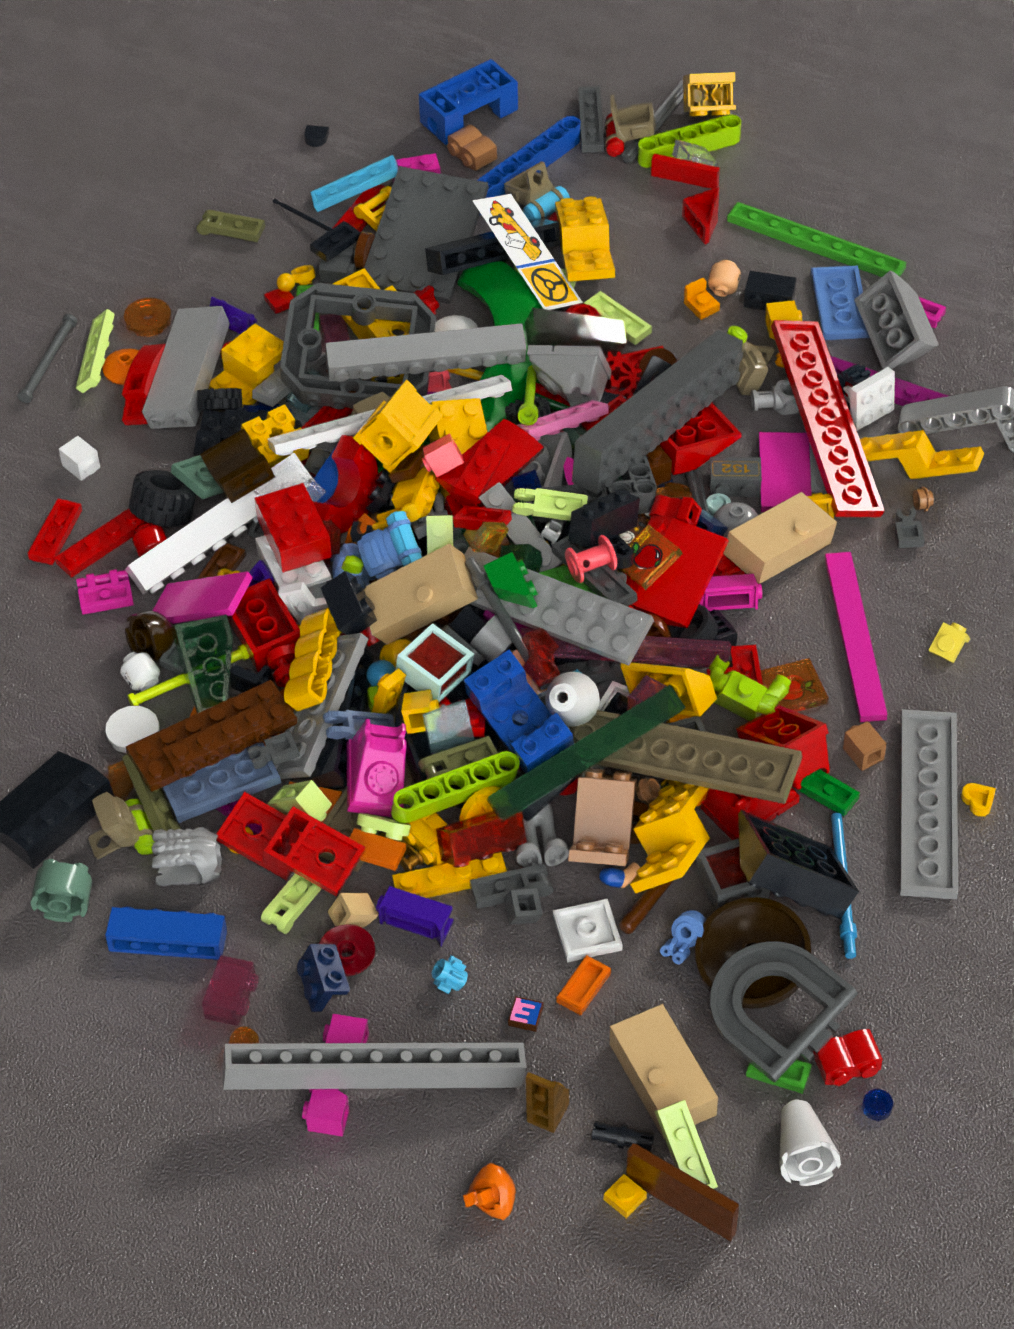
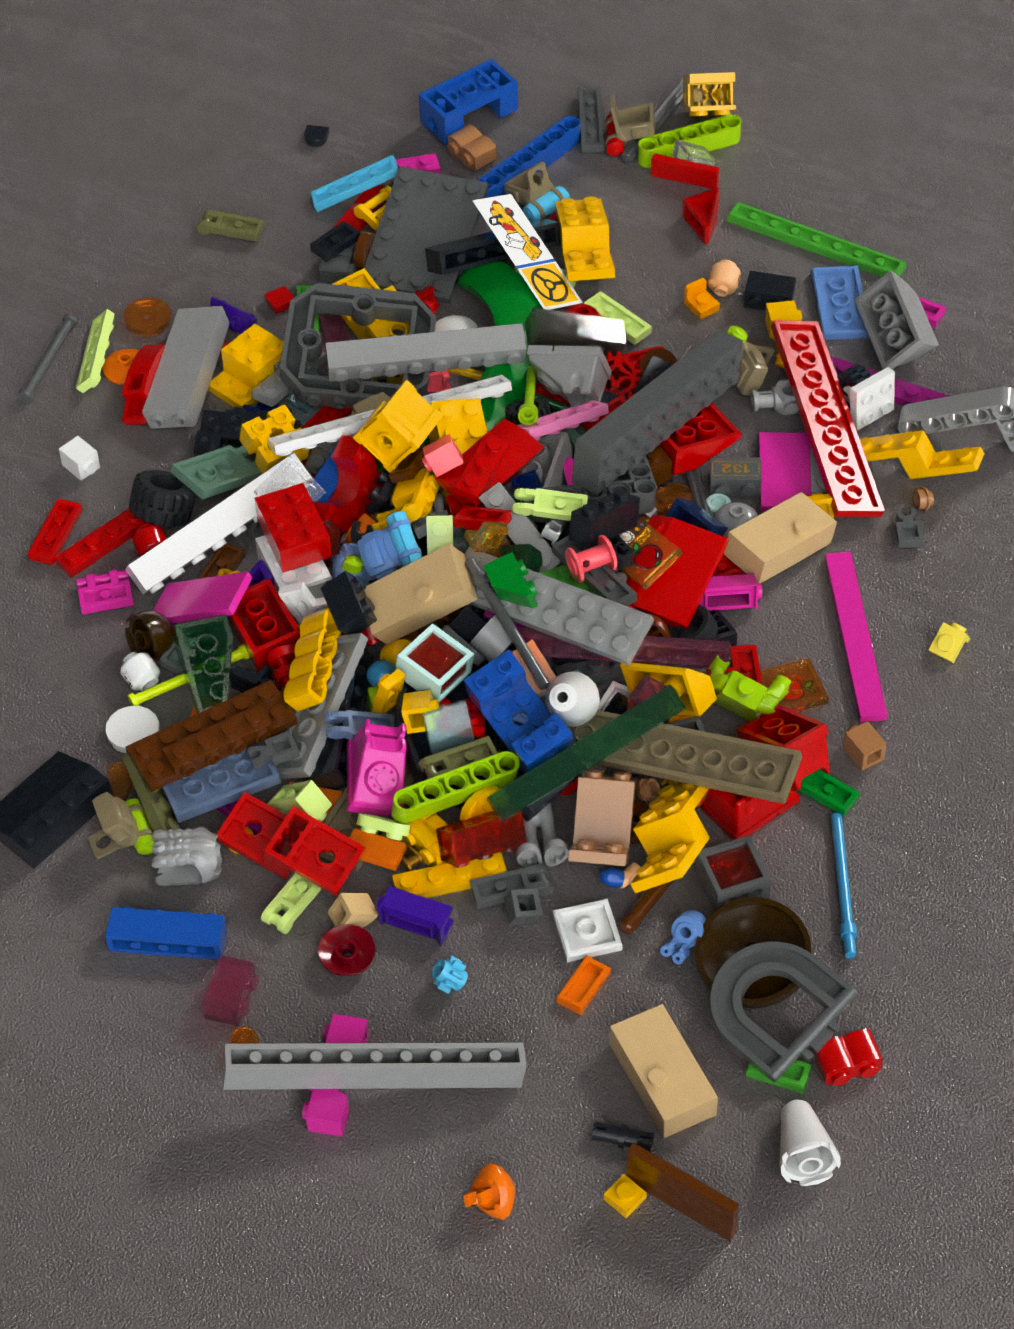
sand green brick [30,859,92,922] -> none
black tyre [197,388,242,411] -> none
dark brown panel [200,429,275,503] -> none
black piece [273,198,332,231] -> none
yellow plate [277,265,316,292] -> none
dark blue bracket [297,944,350,1012] -> none
tile [508,996,544,1032] -> none
clear red tile [521,628,560,687] -> none
pearl gold slope [526,1072,569,1133] -> none
red leg [649,495,702,526] -> none
yellowish green plate [655,1100,718,1189] -> none
black slope [738,810,859,918] -> none
clear blue tile [862,1089,893,1121] -> none
light grey plate [900,709,958,899] -> none
yellow tile [961,783,996,817] -> none

